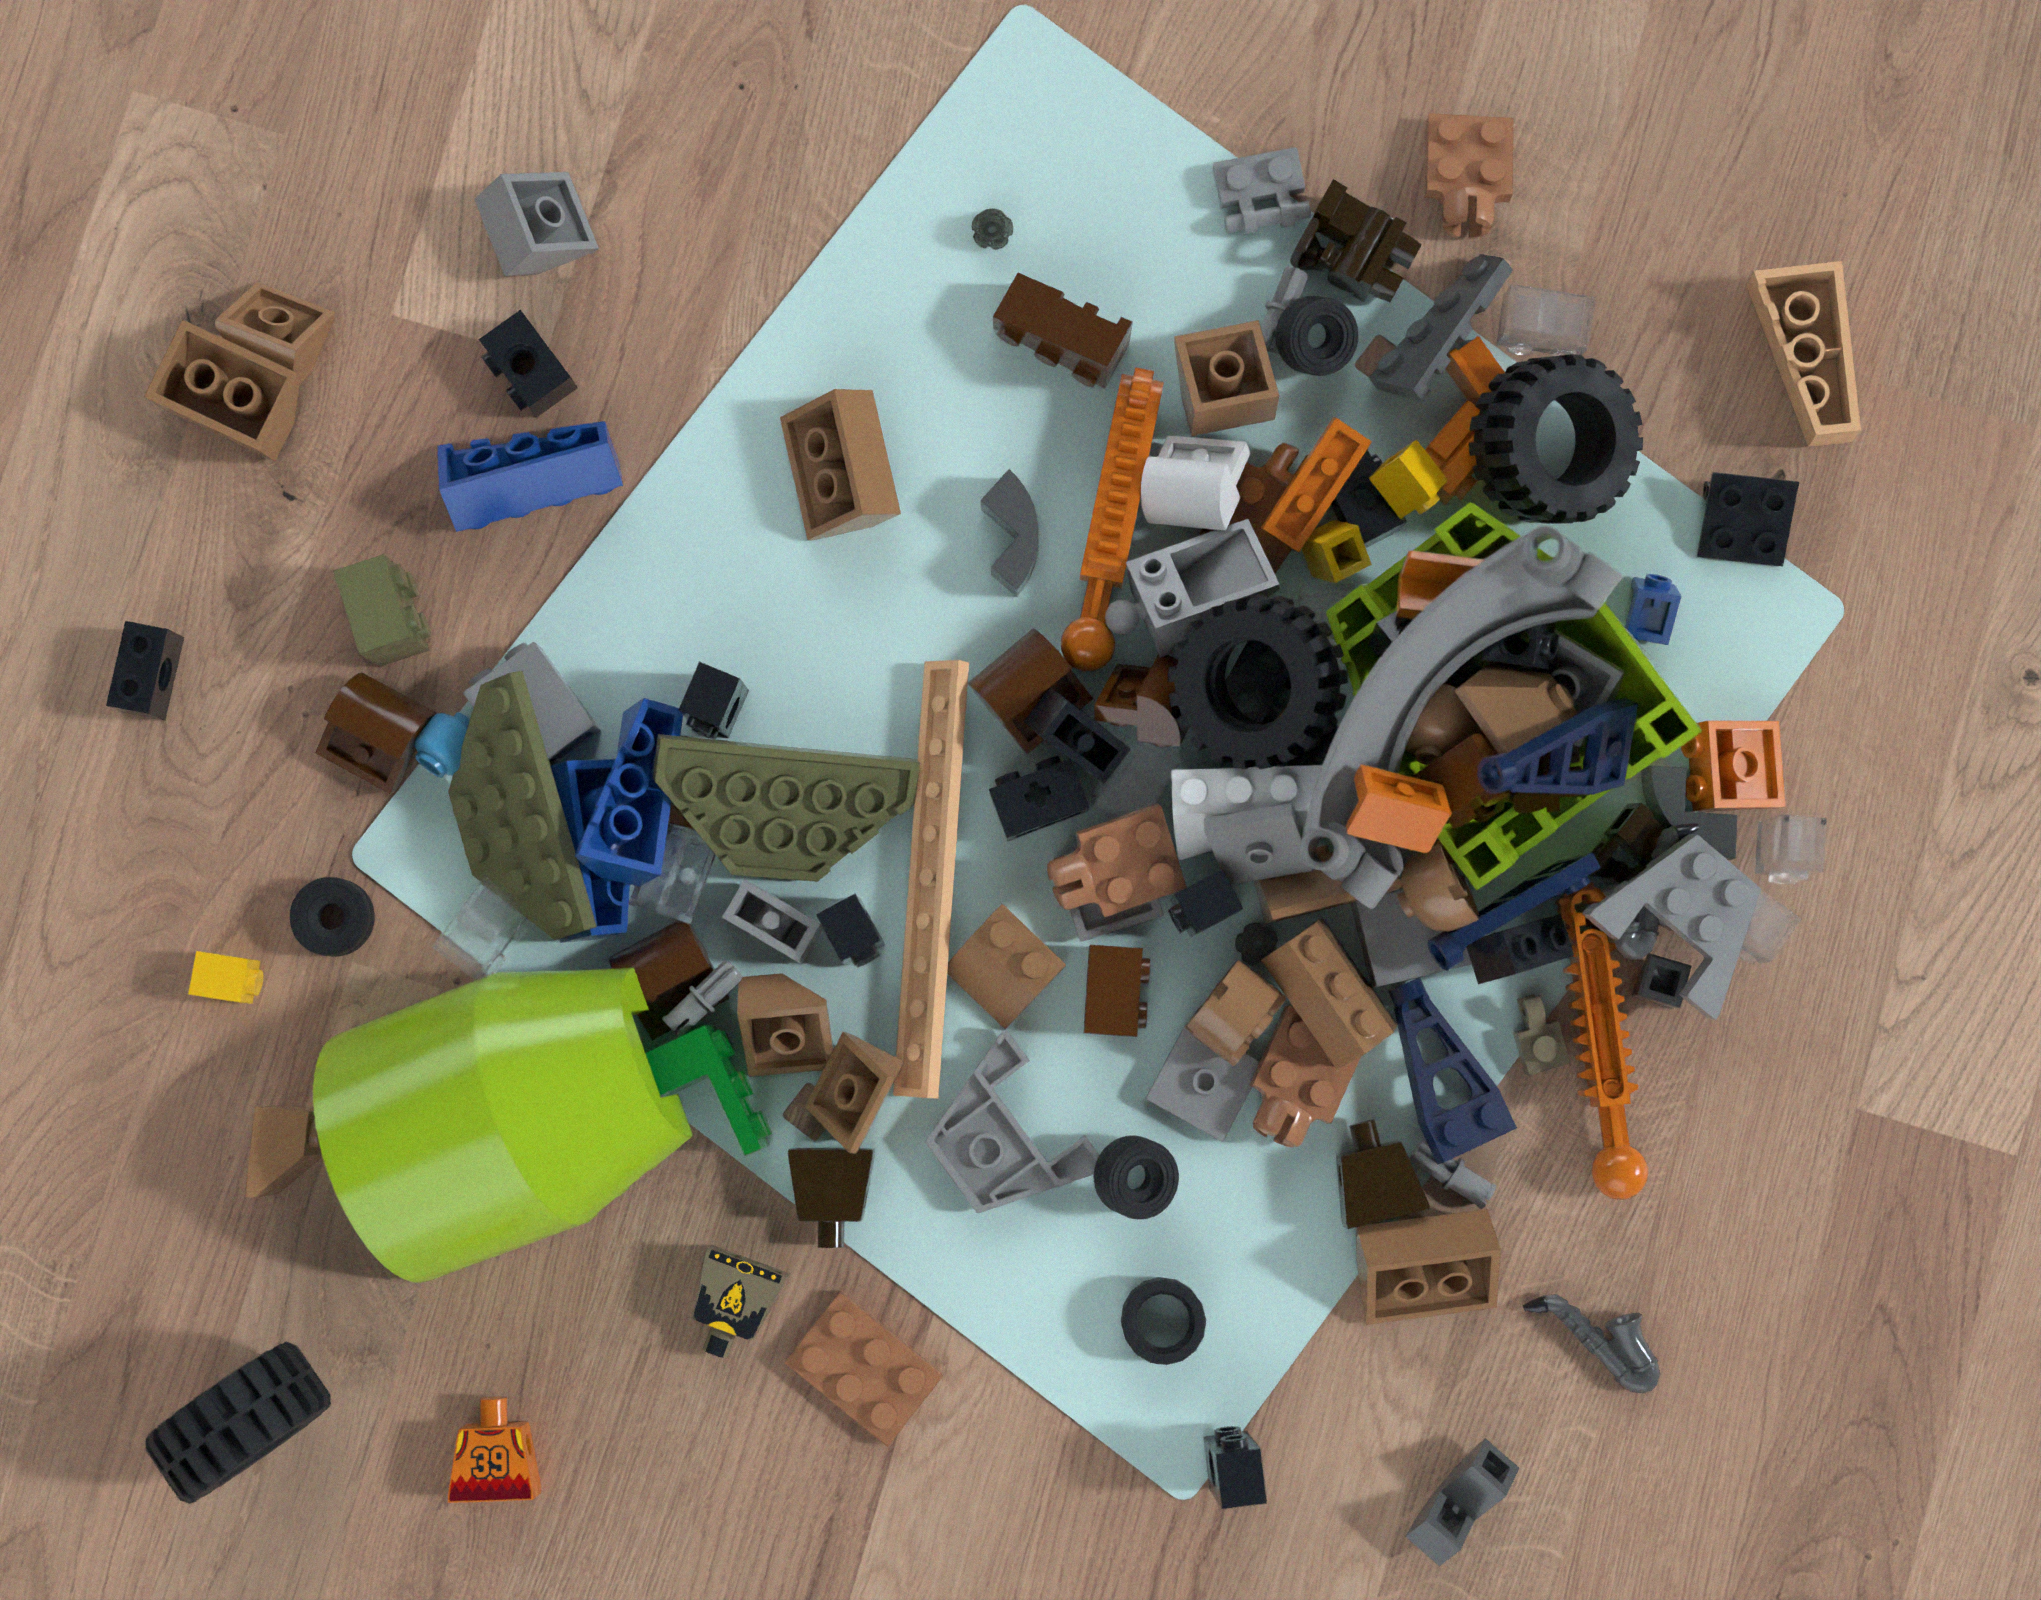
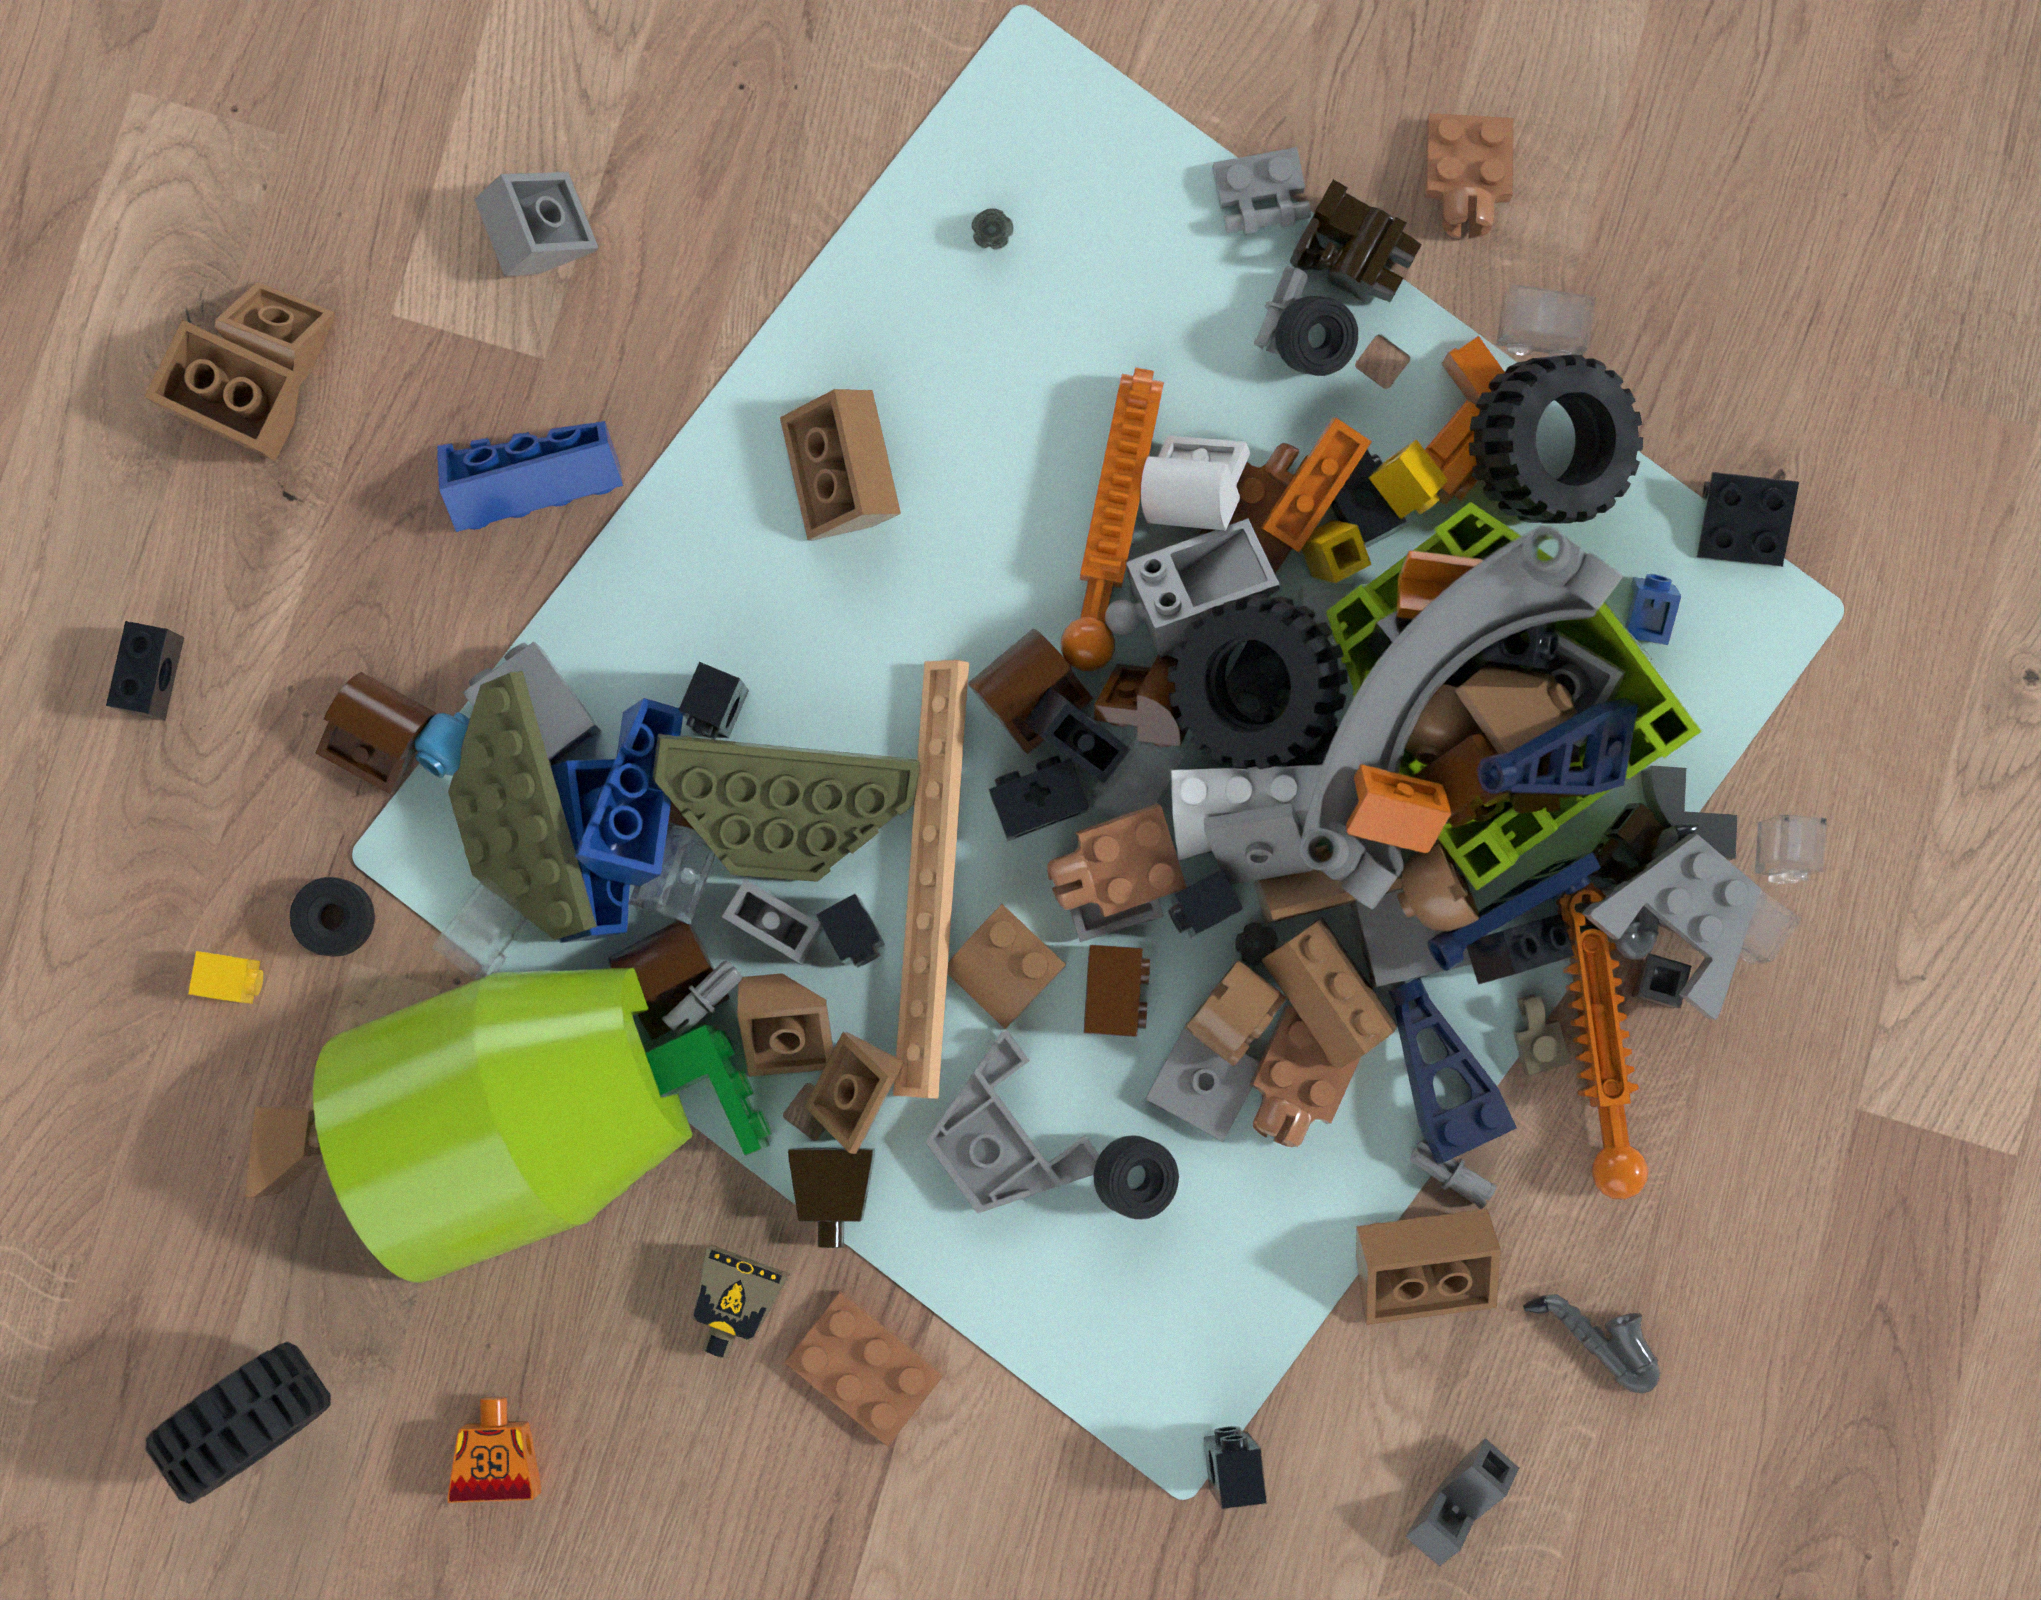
olive brick [333,554,431,667] -> none
black brick [479,309,578,417] -> none
dark grey brick [980,469,1038,597] -> none
reddish brown wedge [993,273,1133,389] -> none
black tyre [1121,1277,1206,1365] -> none
medium nougat slope [1174,320,1279,436] -> none
dark brown torso [1336,1119,1430,1229] -> none
dark grey wing [1369,254,1513,402] -> none
orange plate [1681,720,1786,812] -> none
light nougat wedge [1747,261,1861,447] -> none

